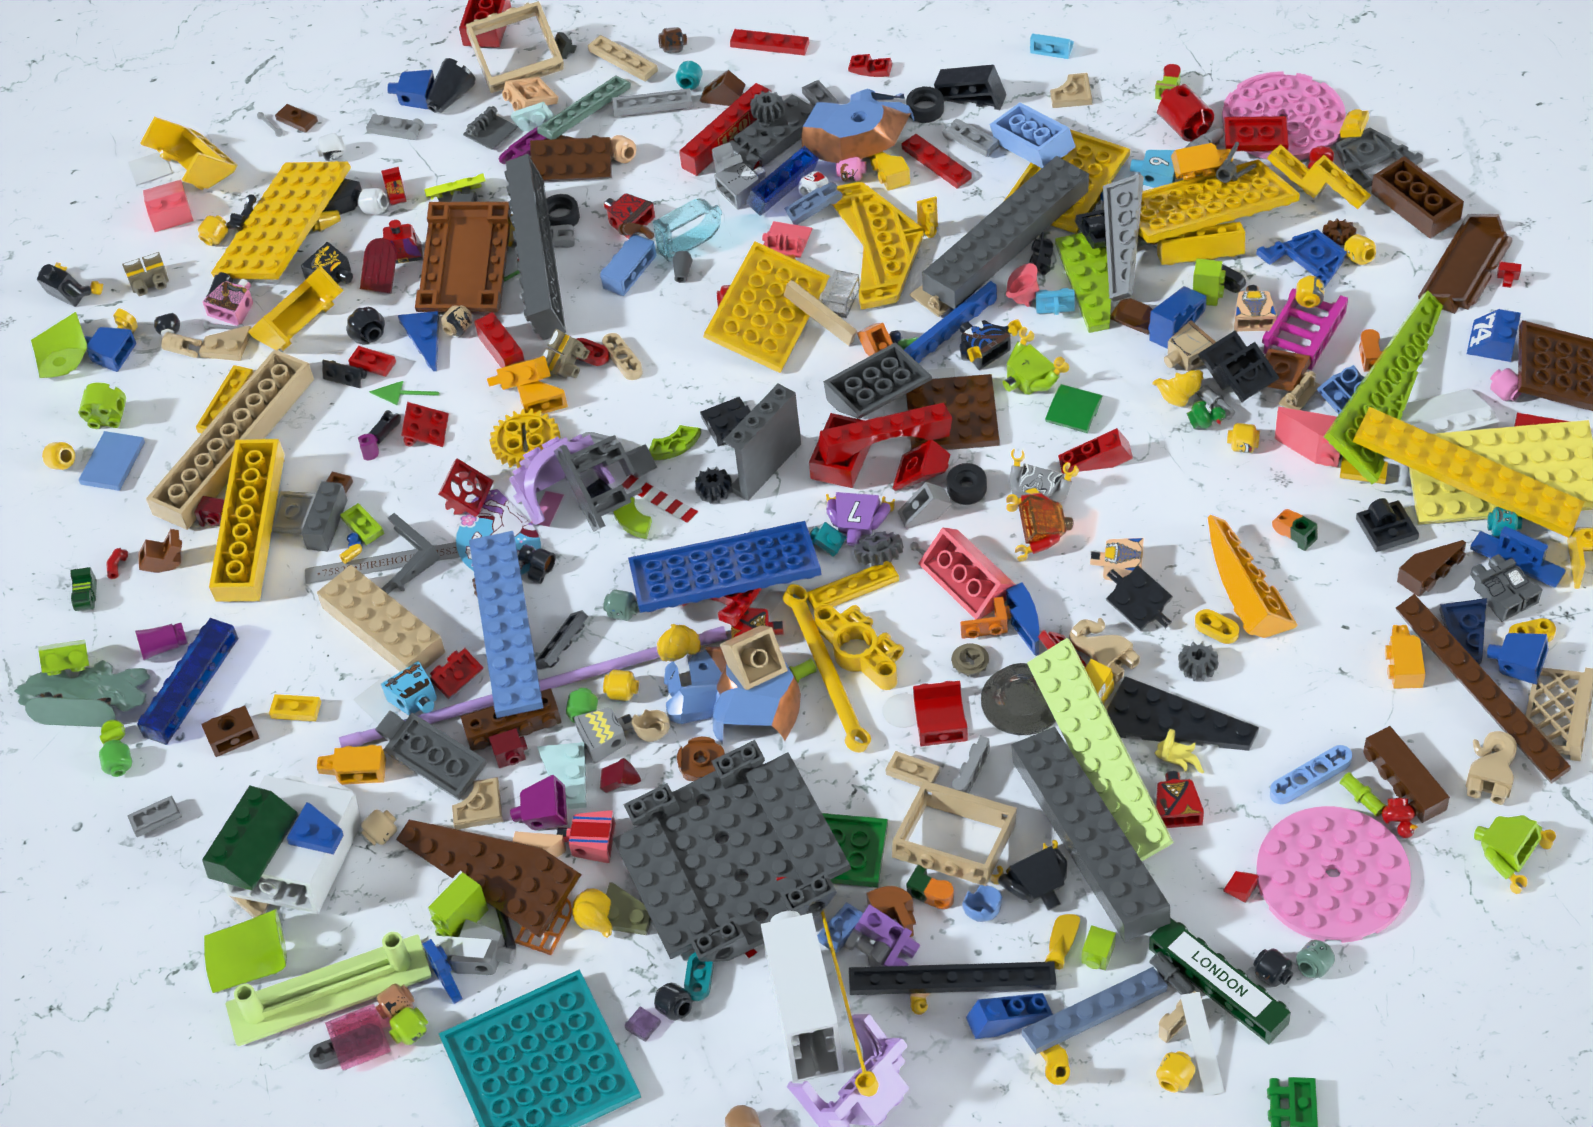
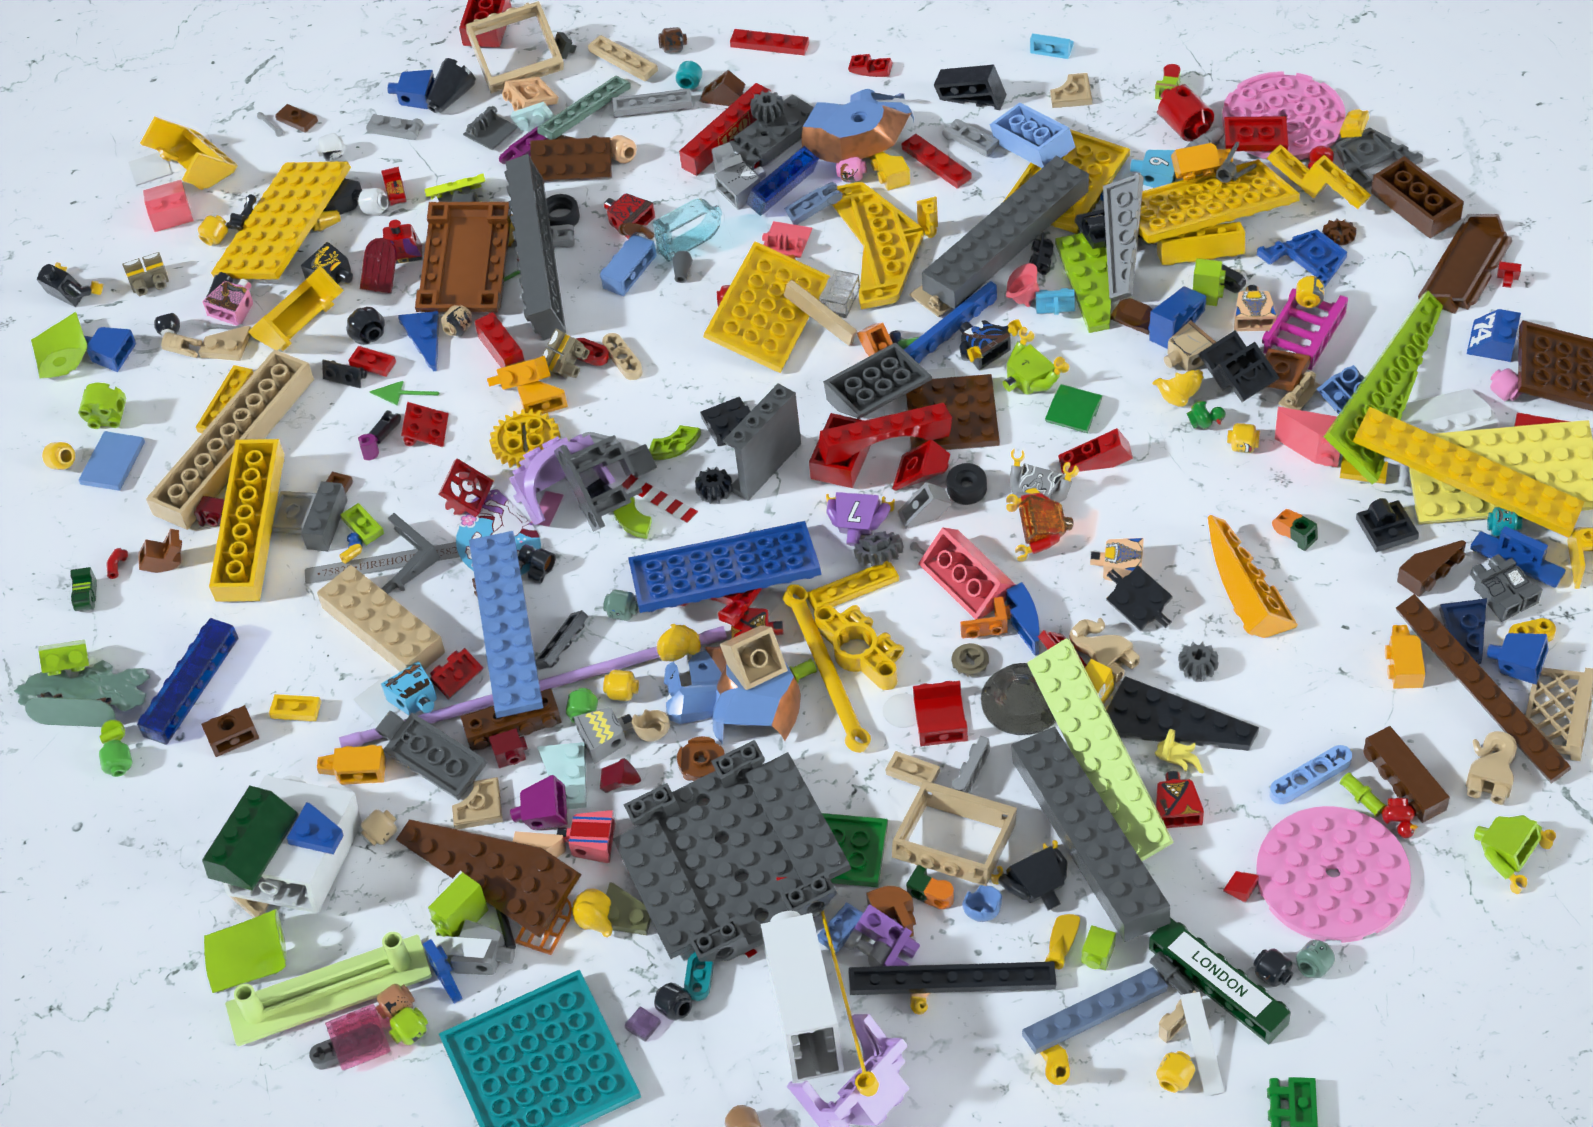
yellow plate [113,308,138,334] -> none
light grey plate [127,795,182,837] -> none
magenta plant [135,623,187,661] -> none
white head [799,171,828,197] -> none
flat silver plate [801,80,839,107] -> none
teal bracket [809,522,847,557] -> none
black tyre [906,86,944,123] -> none
blue slope [966,993,1053,1039] -> none
yellow plate [1195,609,1239,644] -> none
light grey axle [1197,385,1236,420] -> none
yellow head [1344,234,1376,265] -> none
orange leg [1359,329,1383,372] -> none

